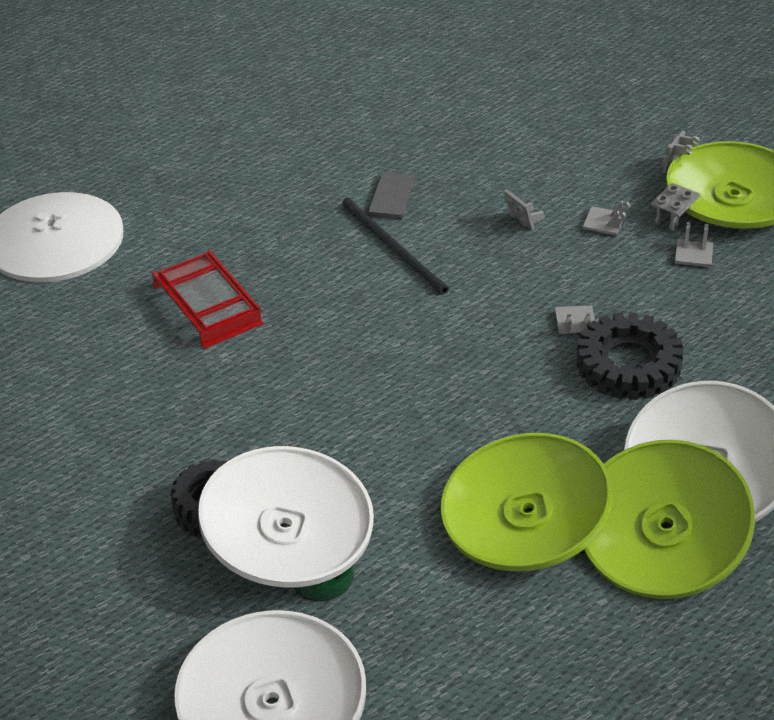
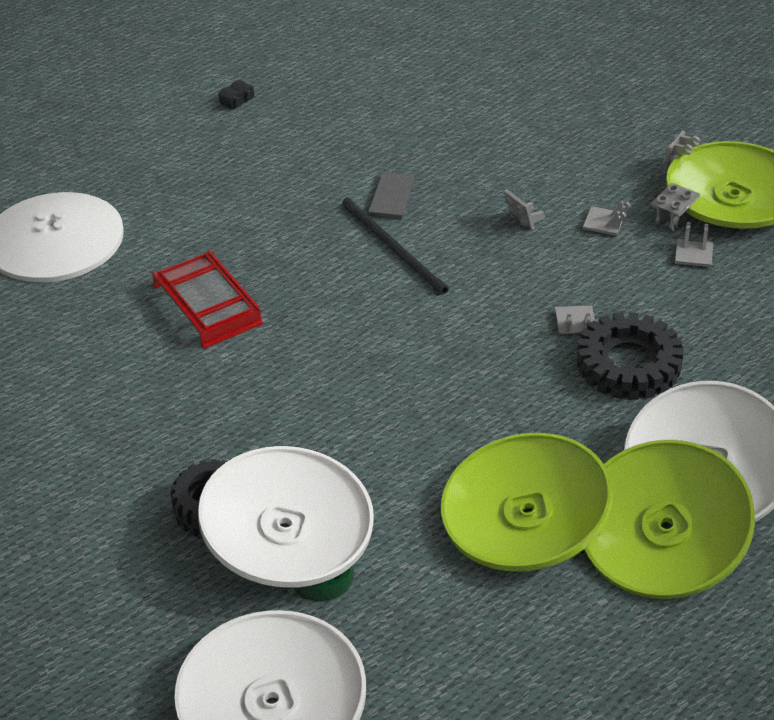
none -> black brick [218,80,255,110]

